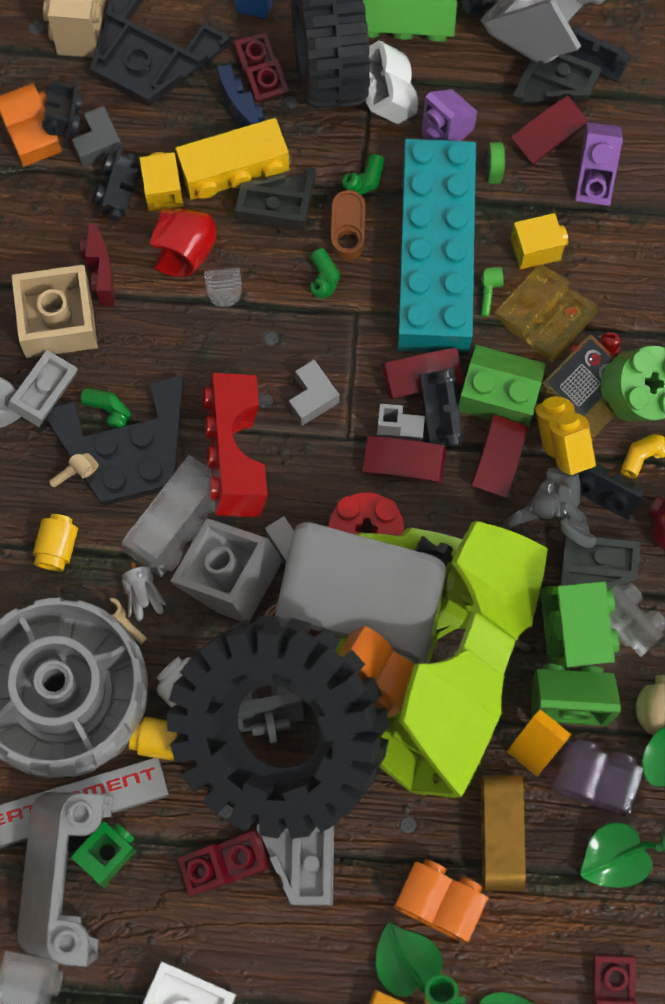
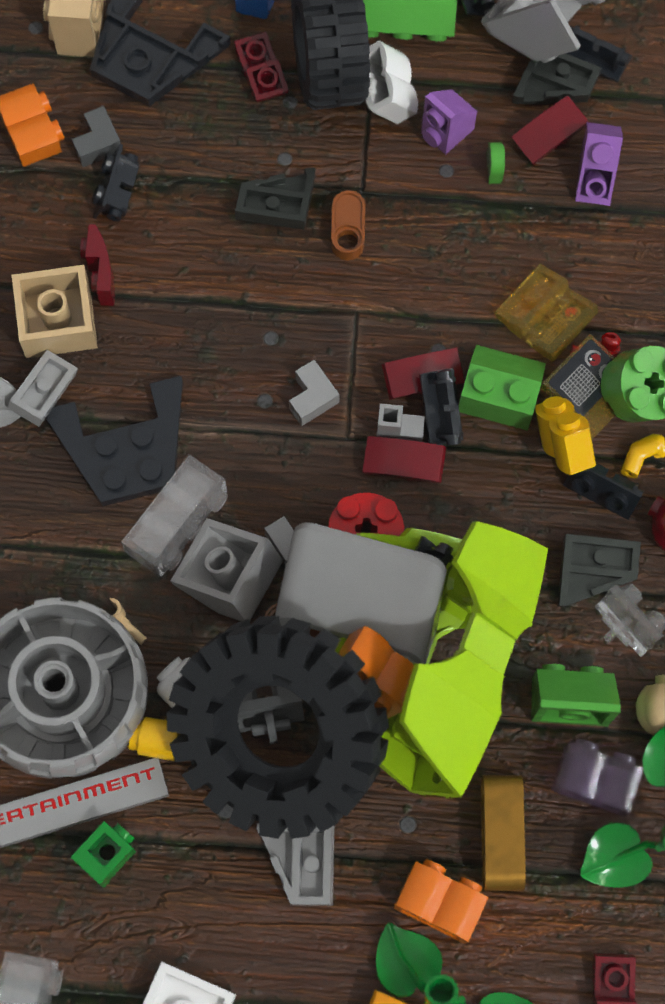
light grey windscreen [17,792,114,966] -> none
yellow brick [33,514,78,572] -> none
black hinge [42,77,83,148] -> none
tan hand [49,453,99,487] -> none
green arm [81,388,131,429] -> none
flat silver piece [122,562,166,621] -> none
yellow brick [140,152,183,211] -> none
red piece [149,208,217,278] -> none
yellow brick [176,118,290,200] -> none
dark red slope [178,831,271,897] -> none
red arch [202,373,268,517] -> none
clear tile [204,267,242,307] -> none
dark blue slope [217,65,264,128] -> none
green arm [310,248,340,299] -> none
green arm [342,154,385,195] -> none
teal brick [397,139,476,354] -> none
dark red slope [470,414,528,498] -> none
bright green hand [480,267,503,317] -> none
dark grey animal [502,467,596,548] -> none
light orange slope [507,709,571,777] -> none
yellow brick [510,213,568,270] -> none
bright green brick [540,581,619,667] -> none

